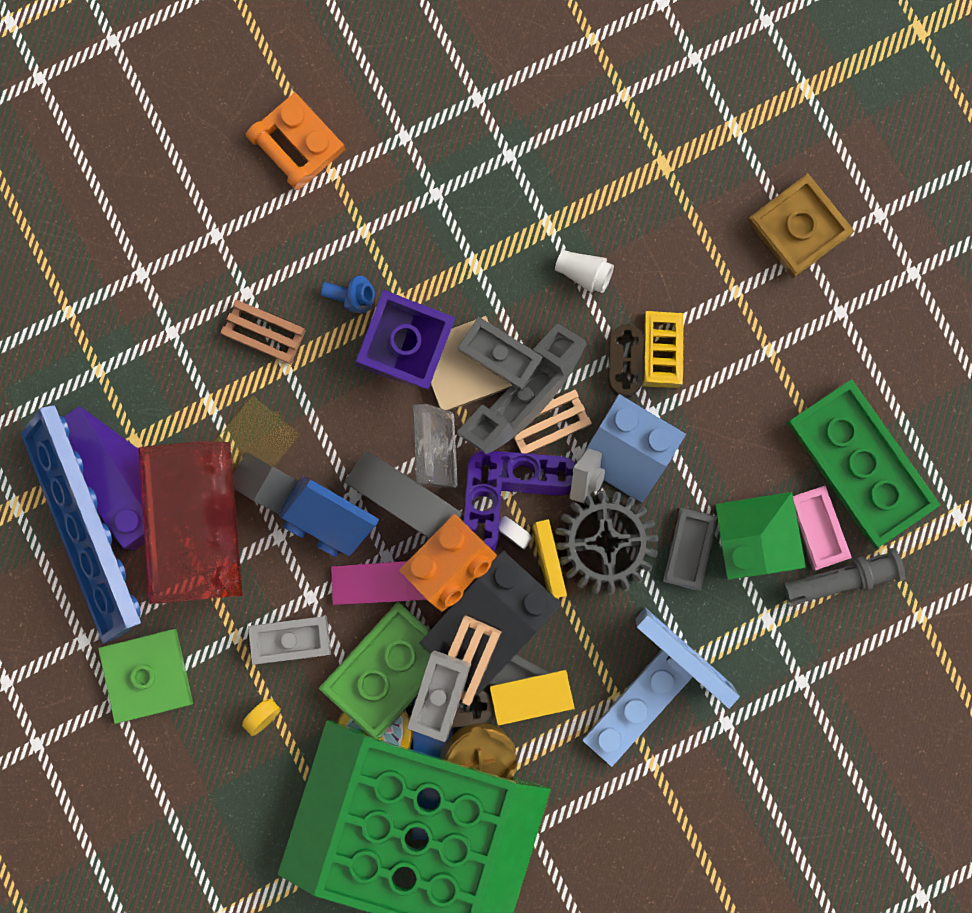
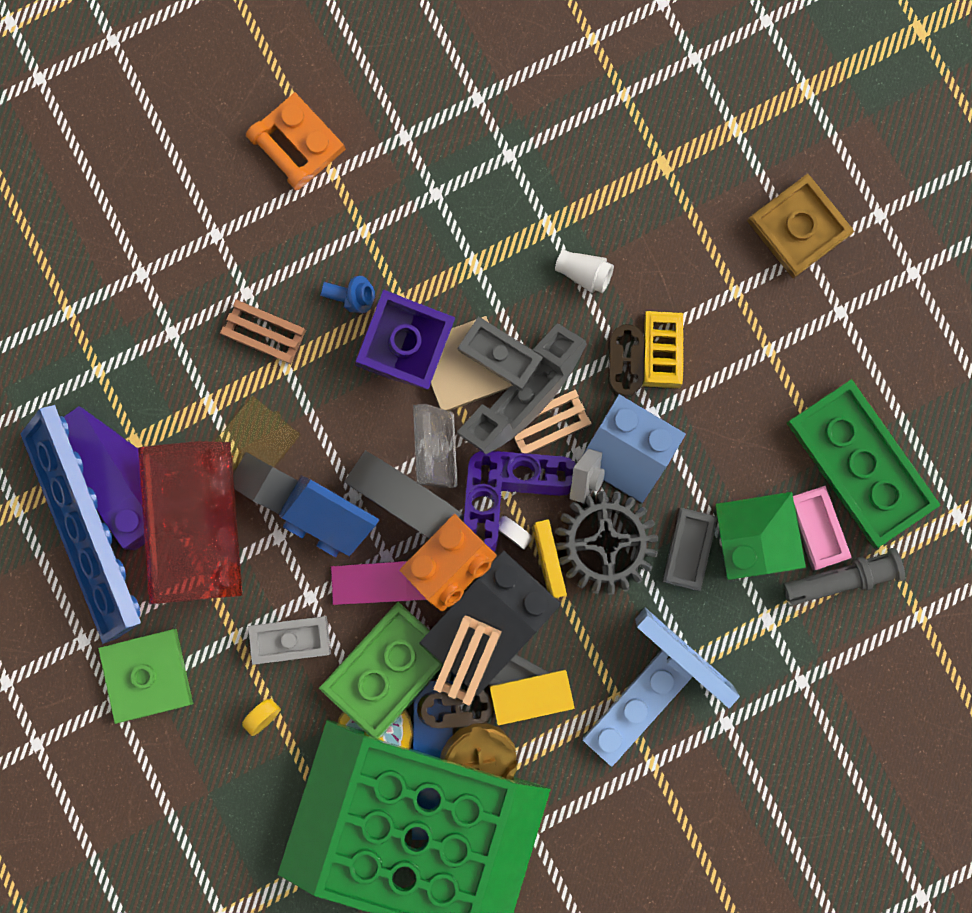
light grey plate [407,650,471,742] -> none

